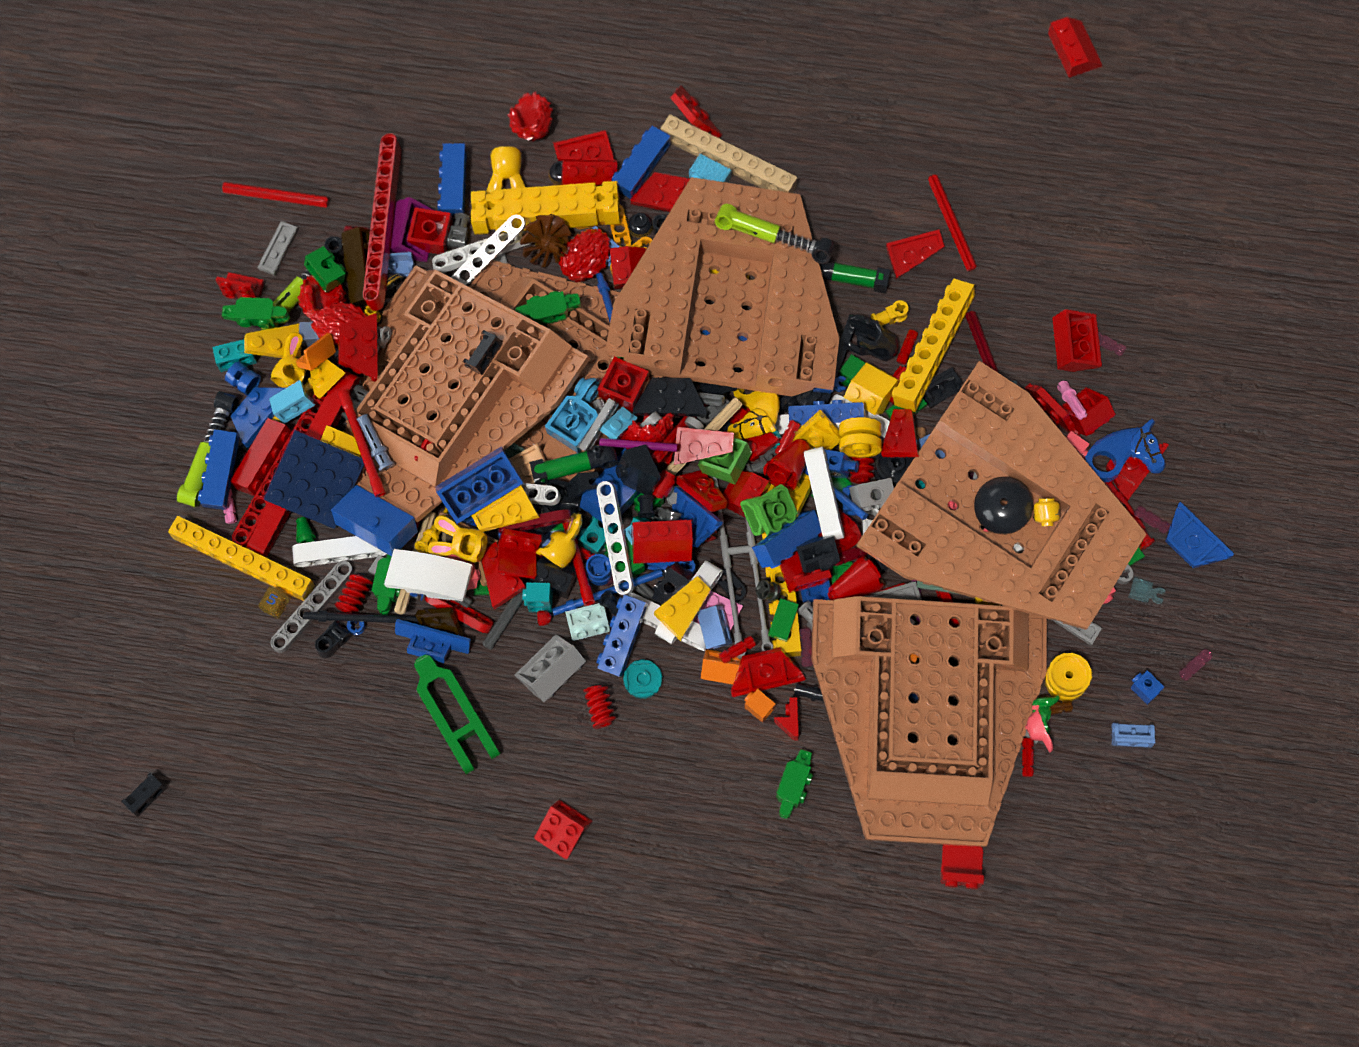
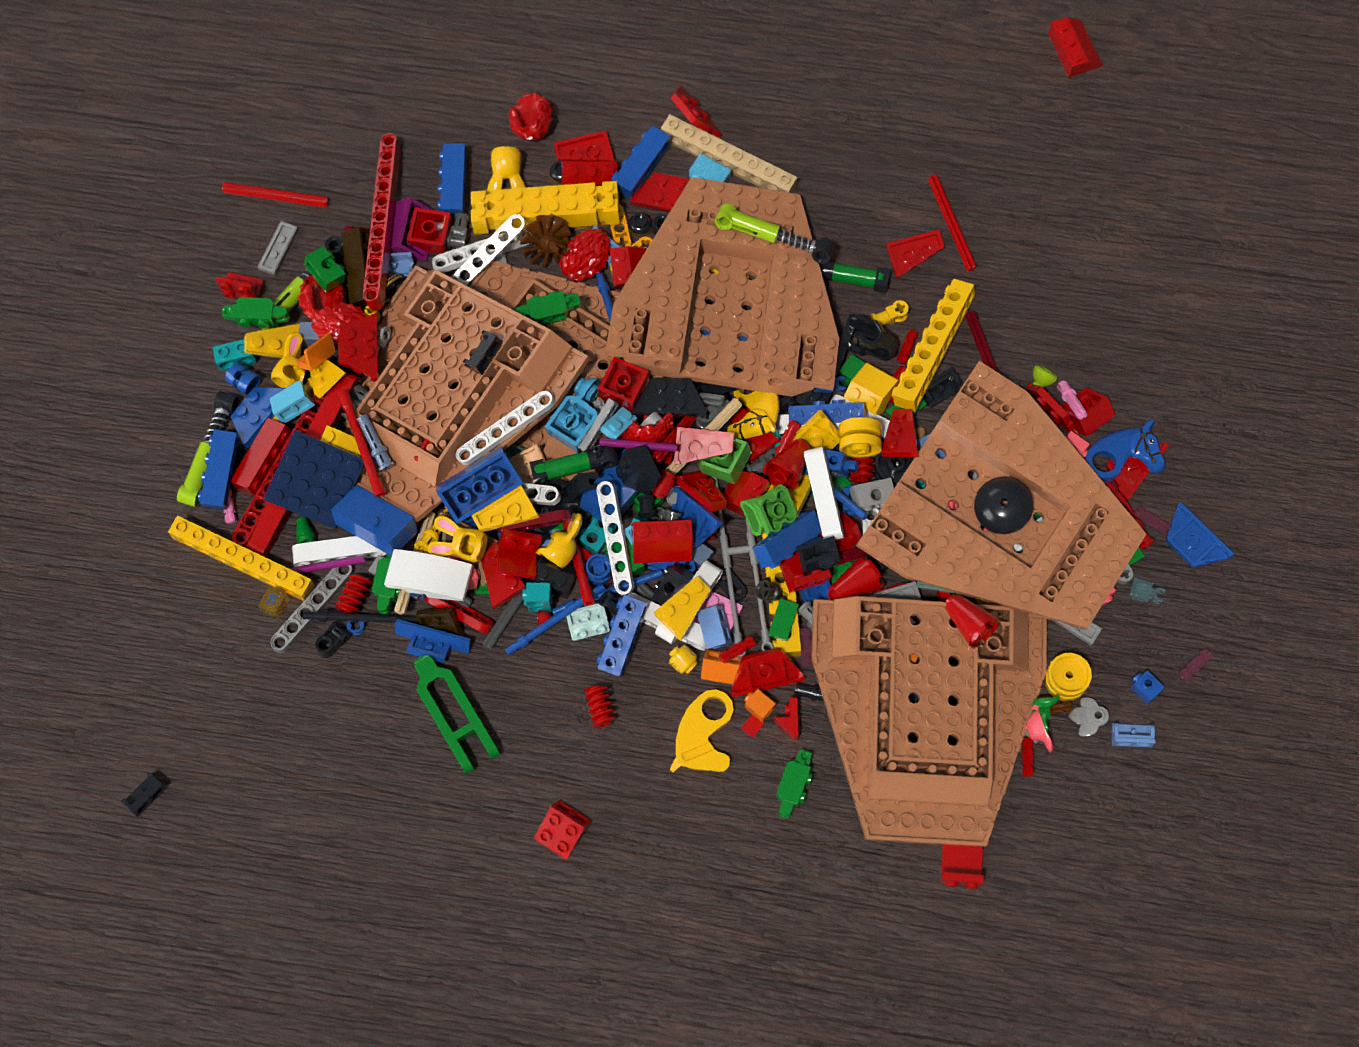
light grey slope [515,635,586,702] -> none
teal tile [623,659,662,699] -> none
light grey tile [684,416,704,429] -> none
yellow head [1034,498,1060,526] -> none
red slope [1052,309,1102,372] -> none
clear pink axle [1098,332,1126,356] -> none
none -> magenta bar [292,555,367,574]
none -> white beam [456,391,555,465]
none -> blue bar [505,584,606,655]
none -> yellow head [669,645,698,674]
none -> yellow animal [670,689,734,772]
none -> sand blue brick [688,544,714,569]
none -> red sticker [741,715,764,737]
none -> red cone [945,594,1000,649]
none -> lime brick [1033,365,1058,388]
none -> light grey plate [1069,697,1109,737]

